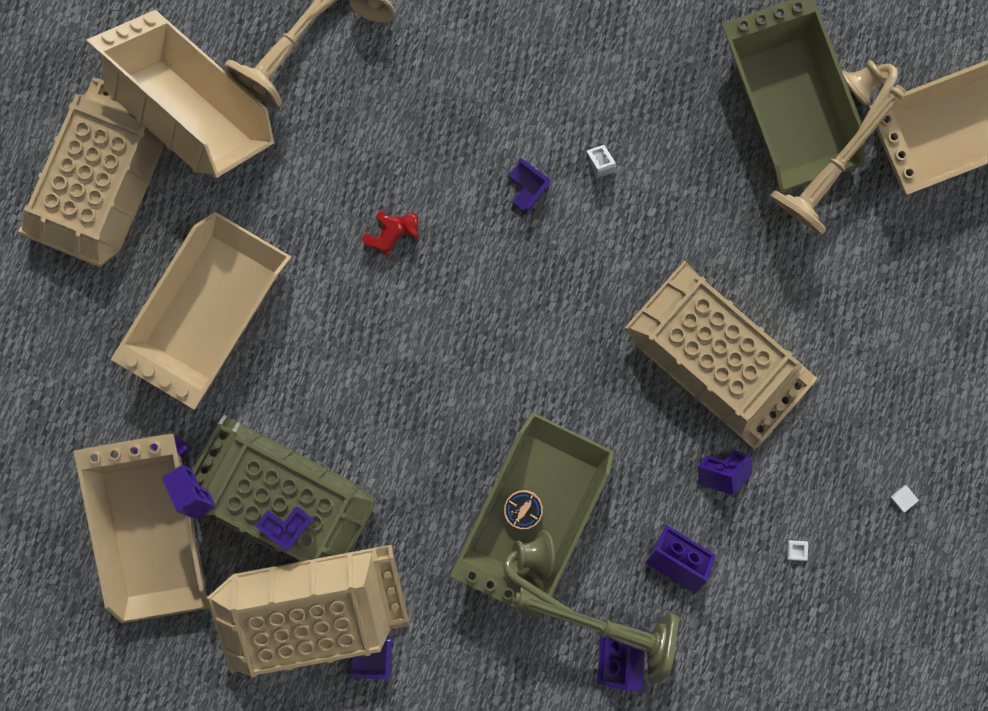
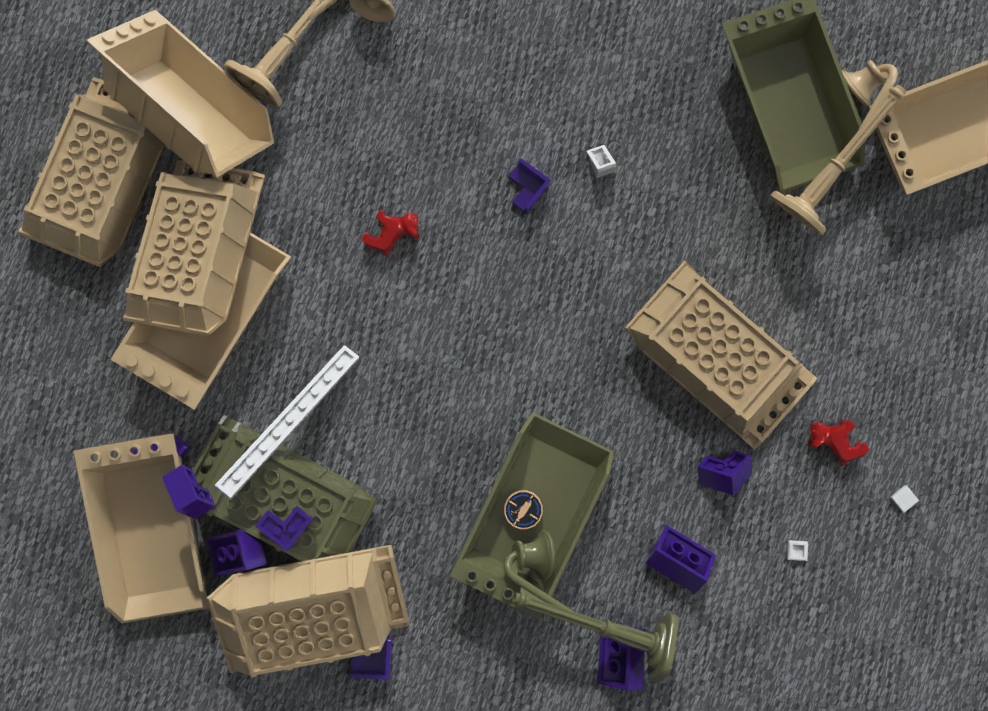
none -> tan piece [123,160,265,336]
none -> dark purple slope [207,530,266,576]
none -> white plate [215,345,359,500]
none -> red animal [807,420,870,466]

